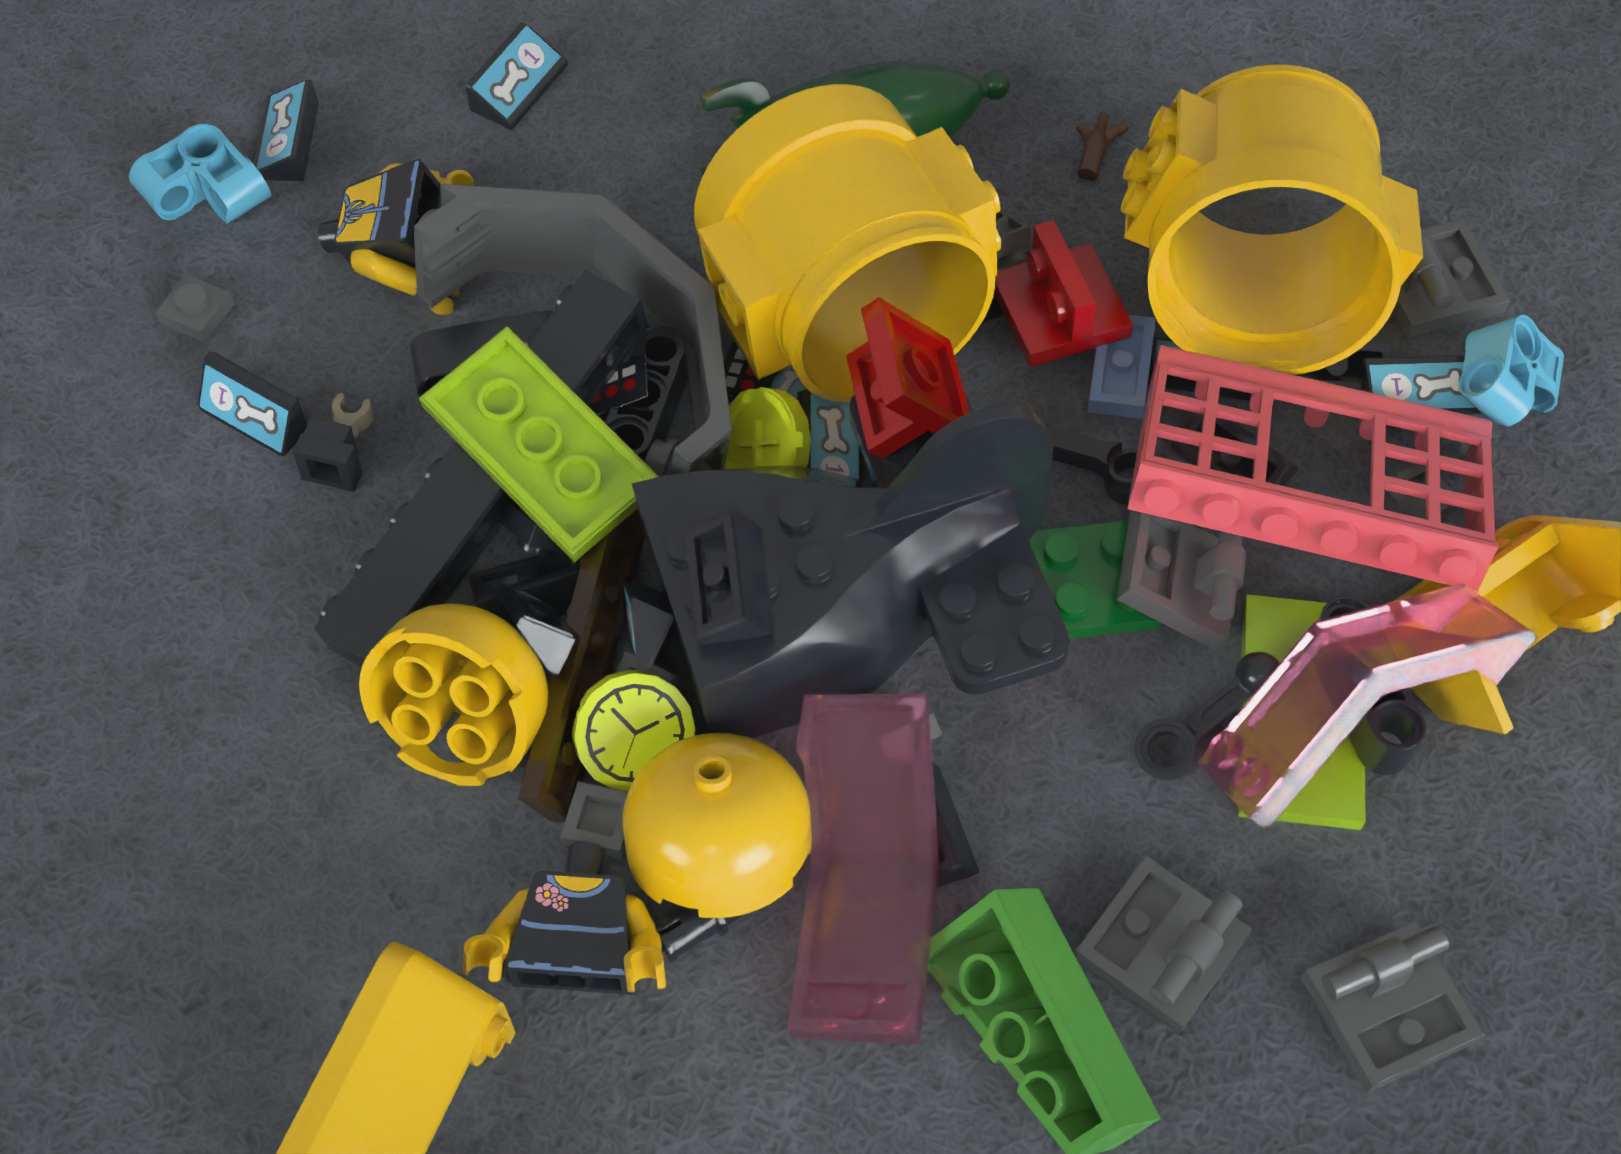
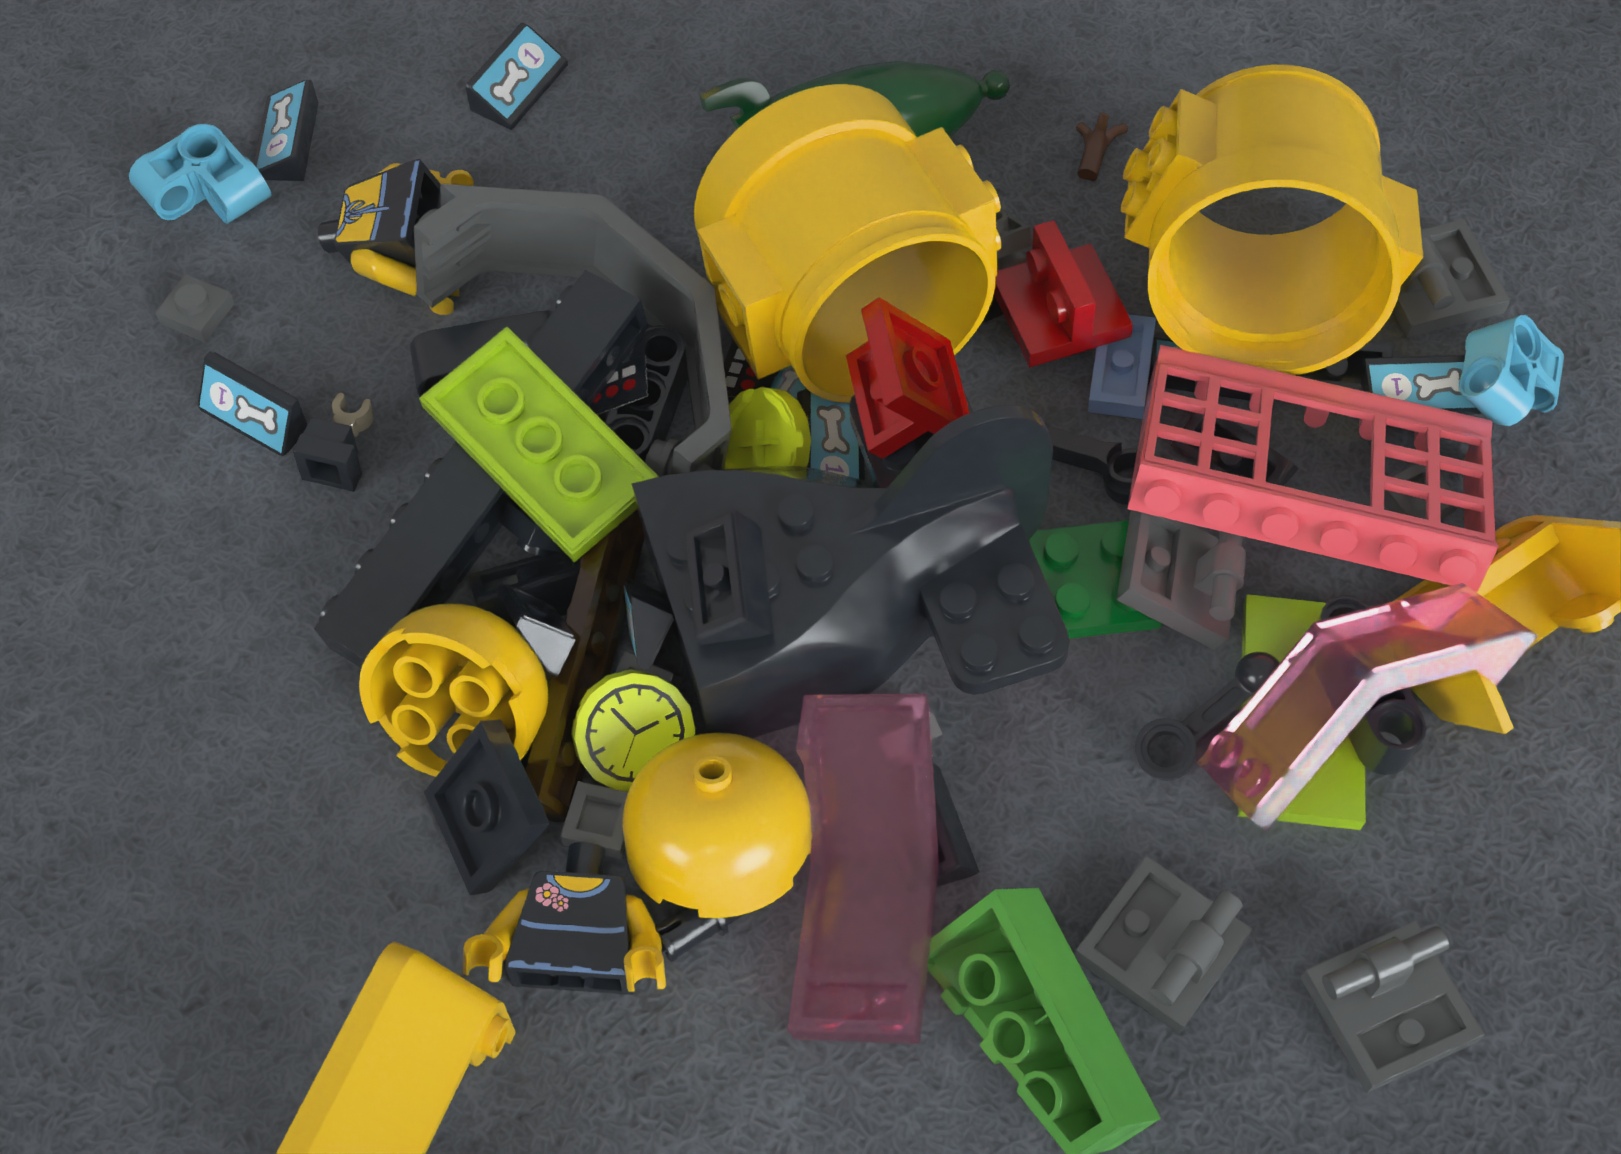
none -> black plate [424,719,550,895]

